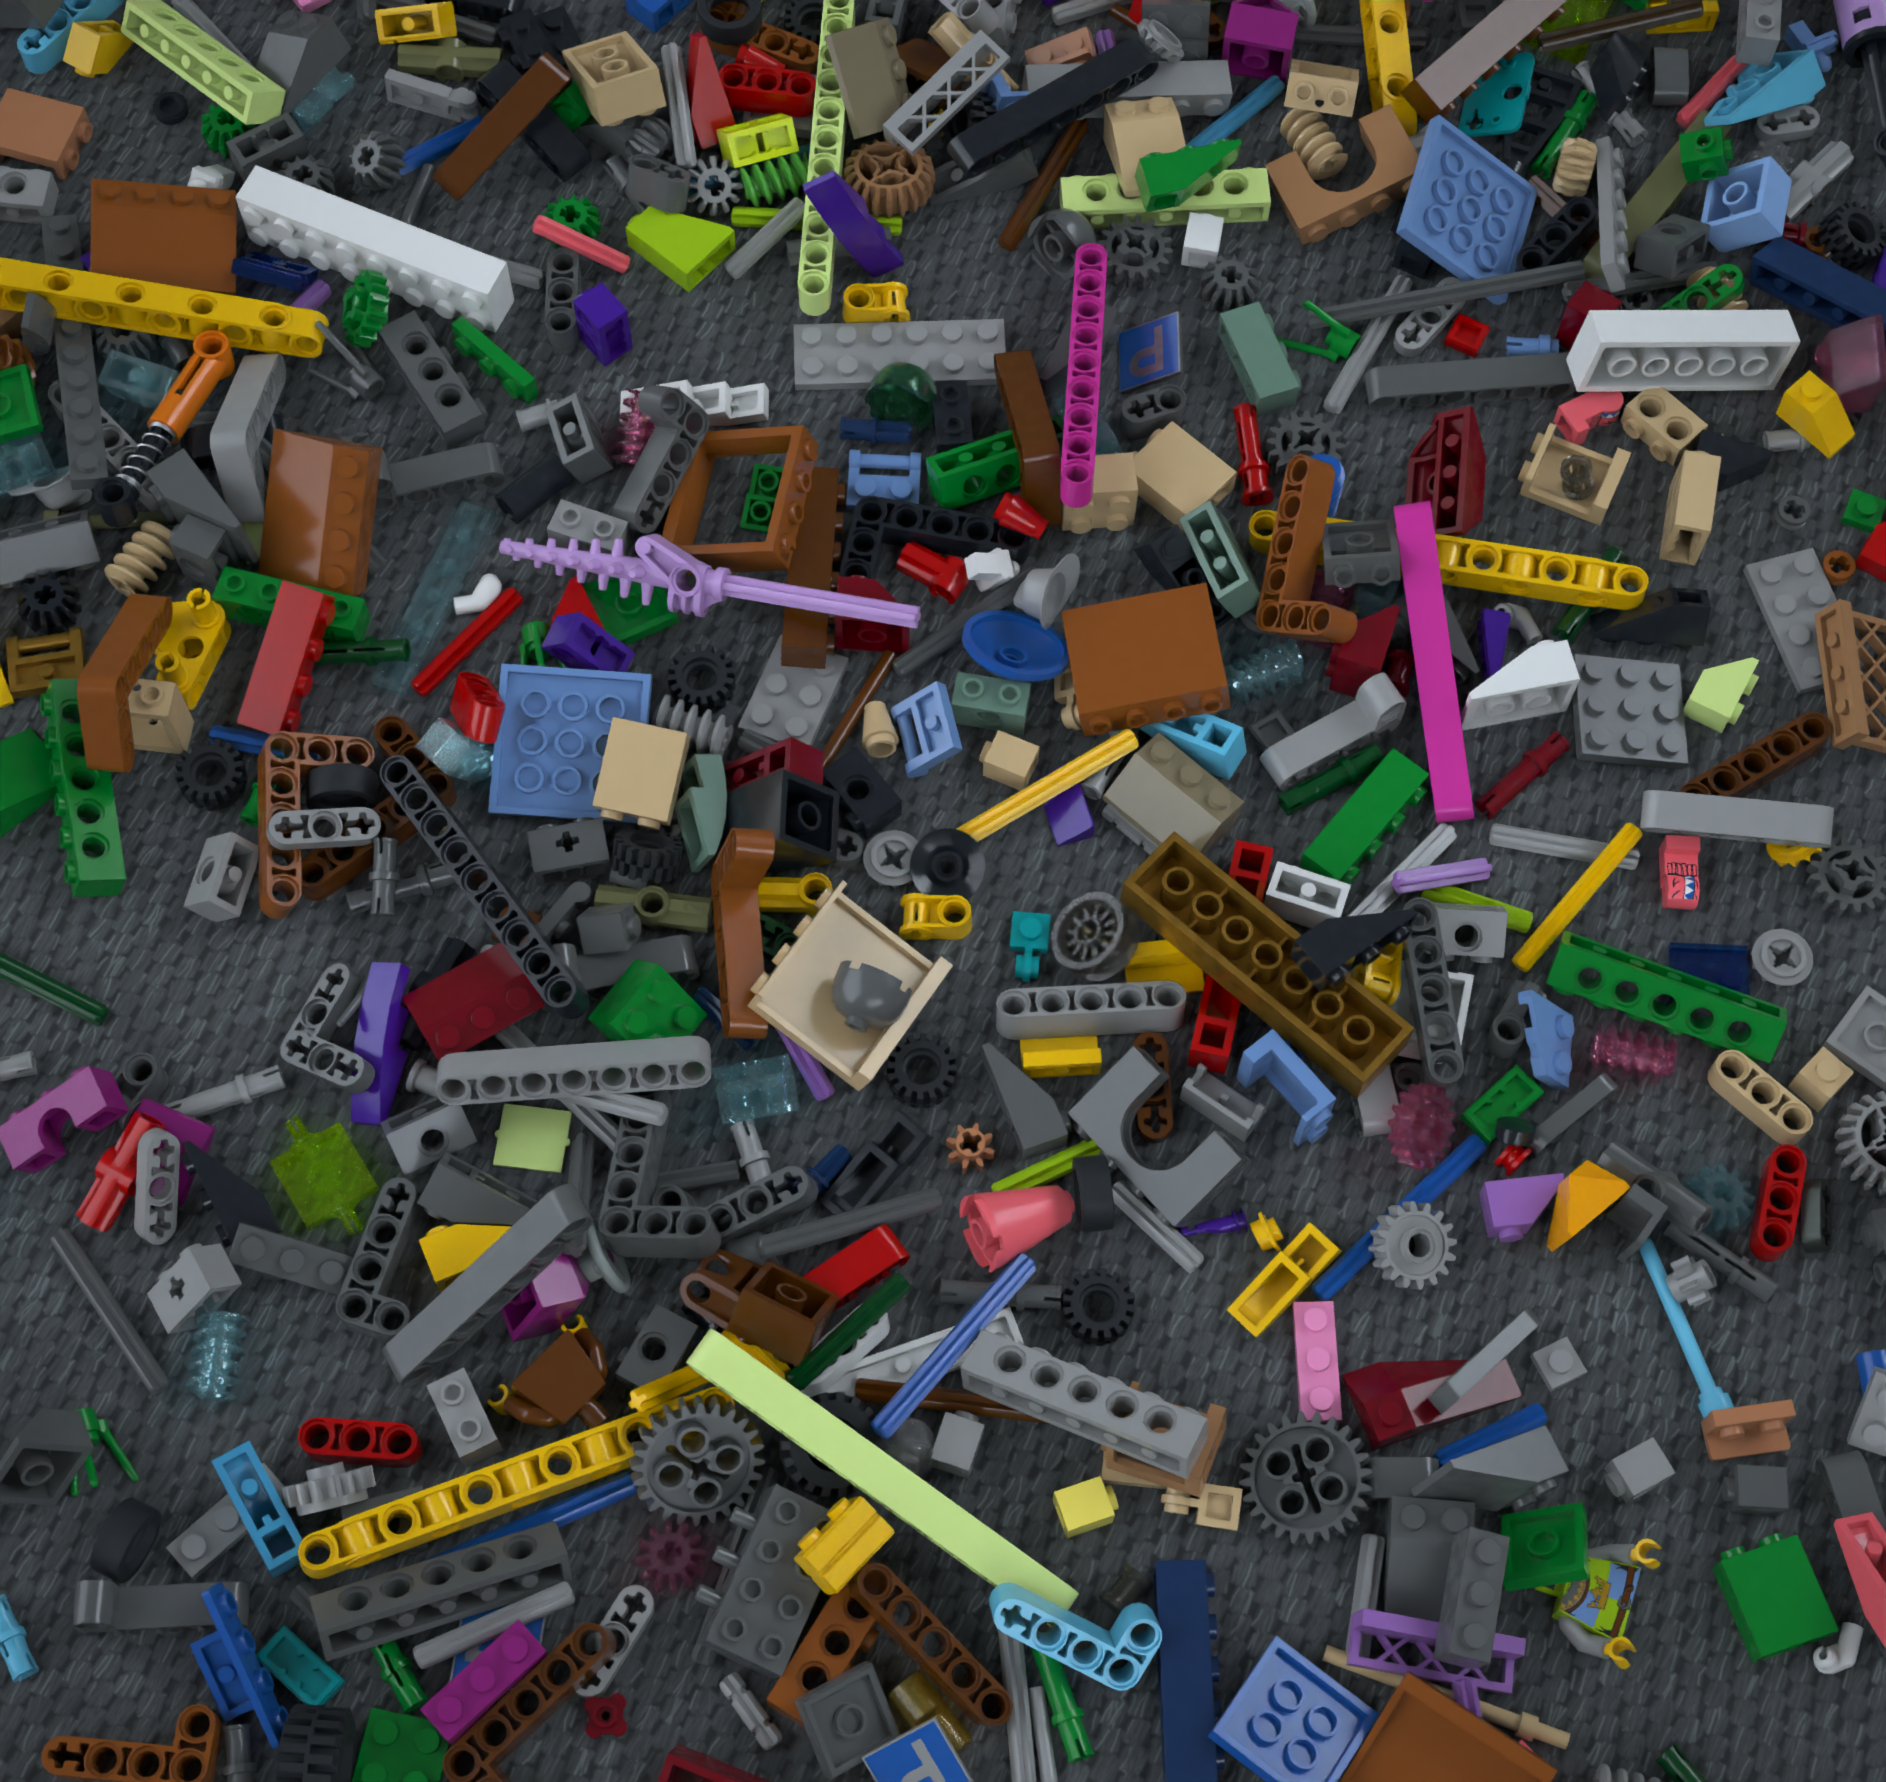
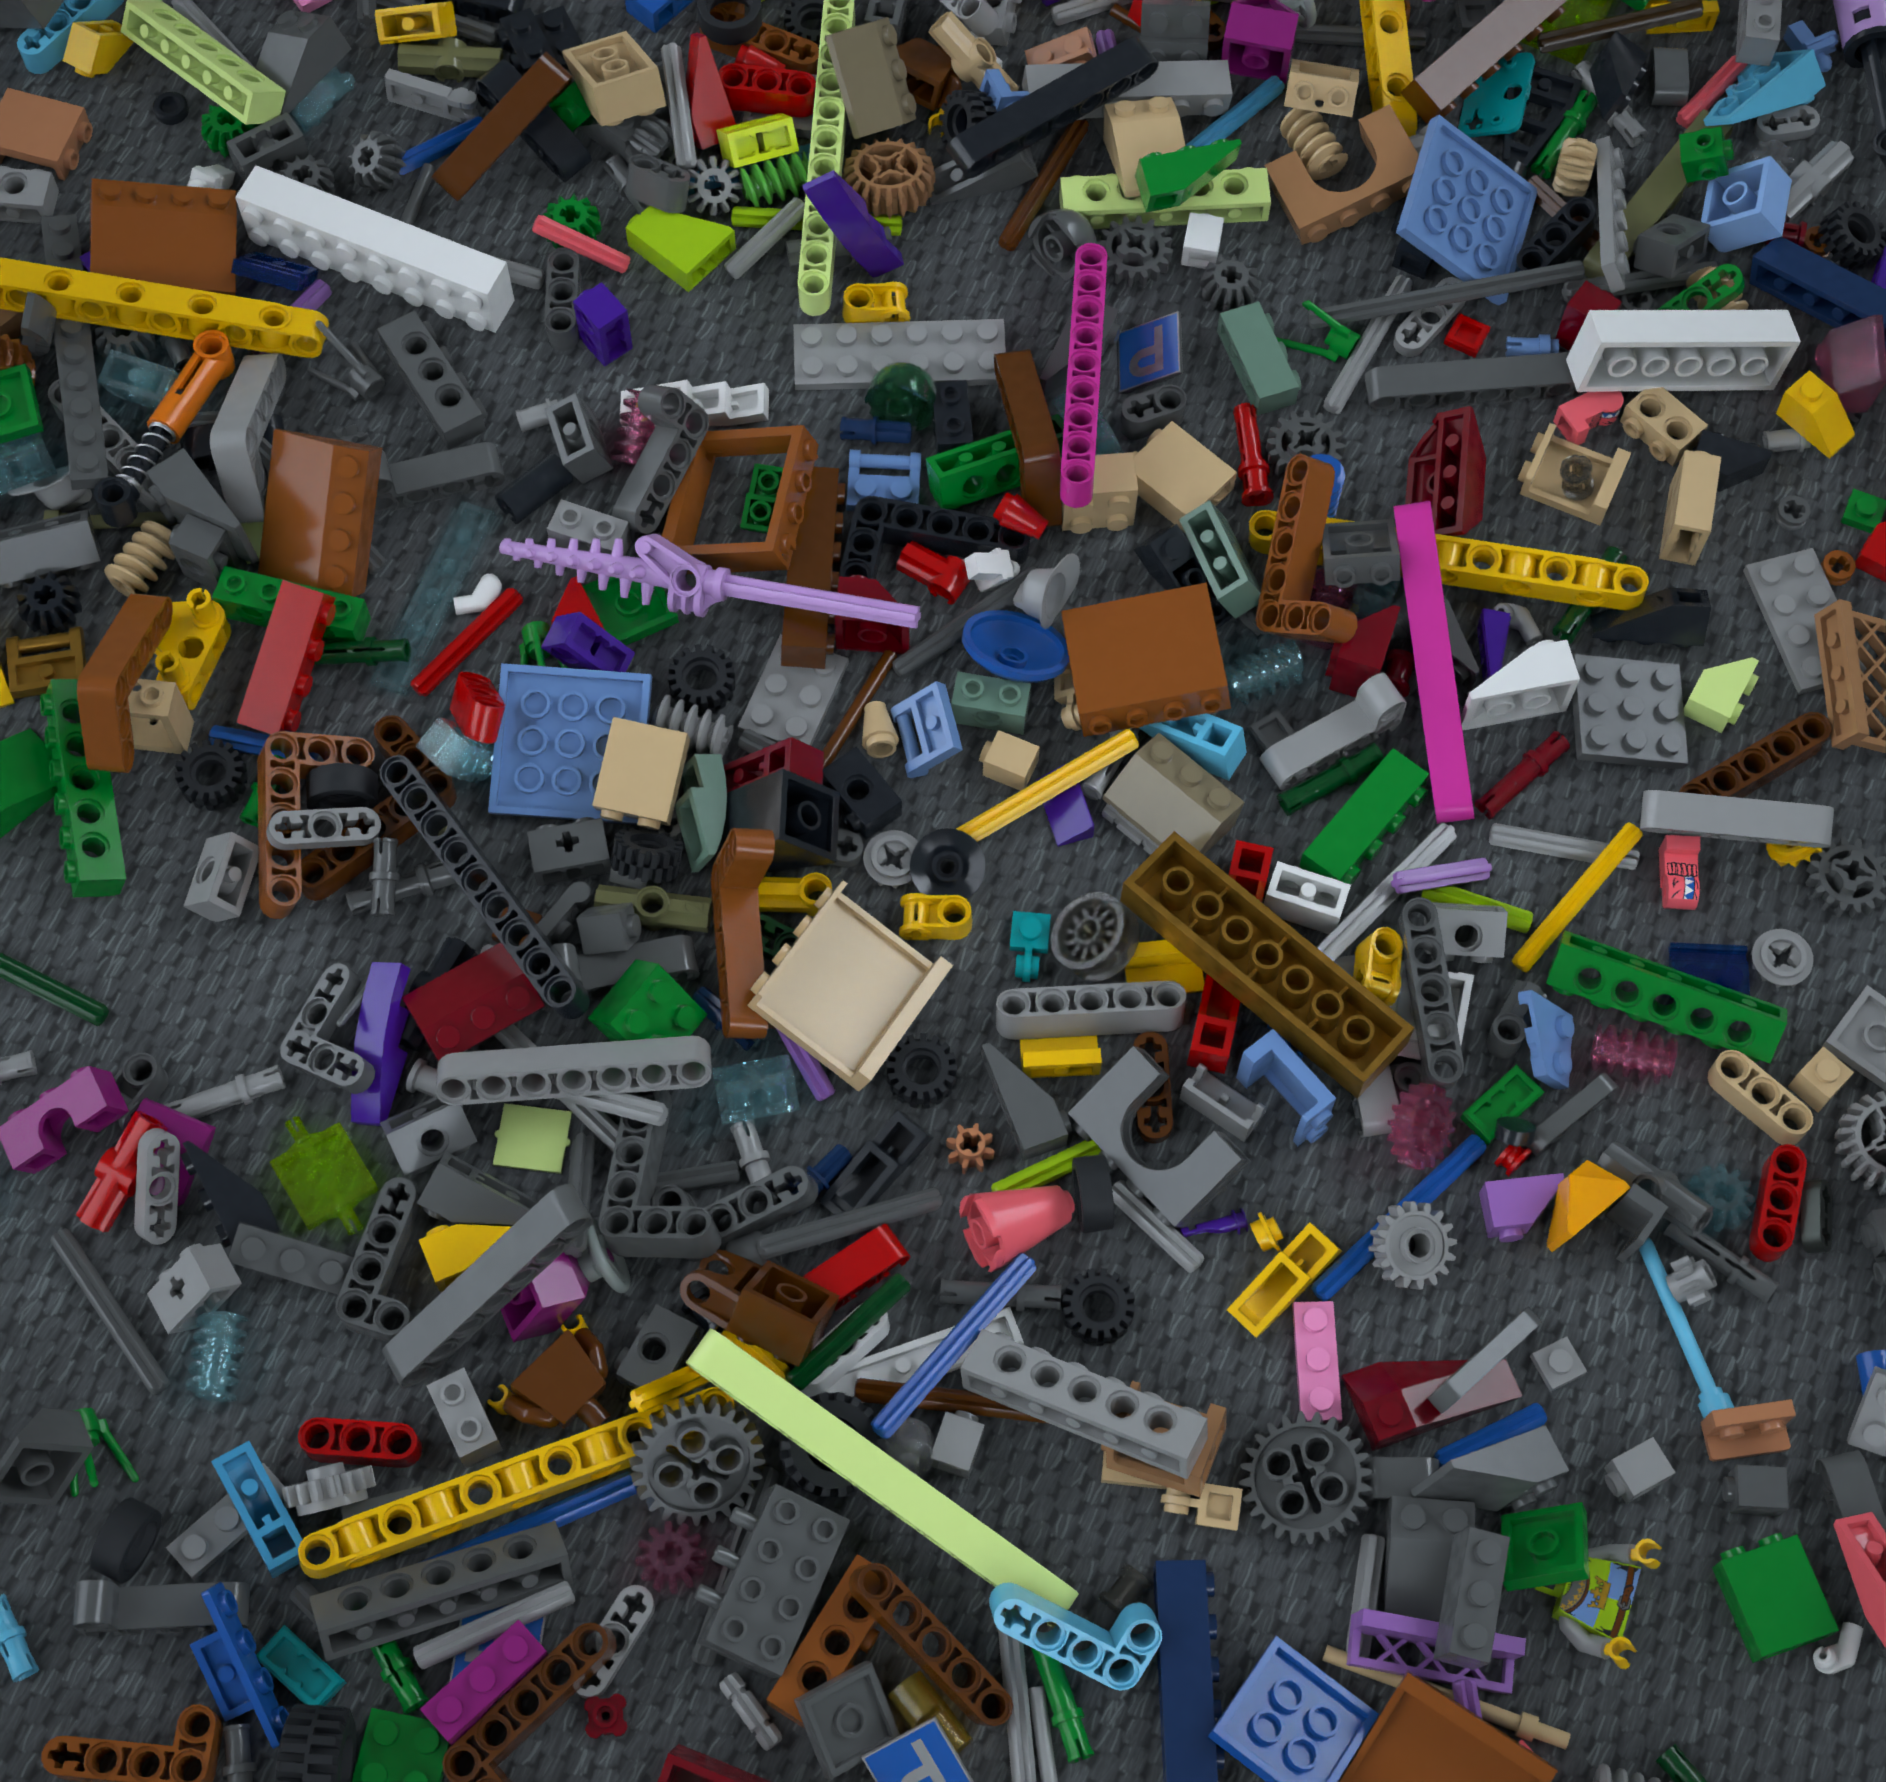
green gear [341,269,390,348] -> none
green plate [451,316,539,404] -> none
yellow brick [794,1496,895,1595] -> none
dark grey cylinder [832,960,912,1033] -> none
light grey fence [883,29,1010,156] -> none
light yellow brick [1052,1476,1119,1539] -> none
light grey gear [1137,19,1184,63] -> none
black slope [1290,909,1418,991] -> none

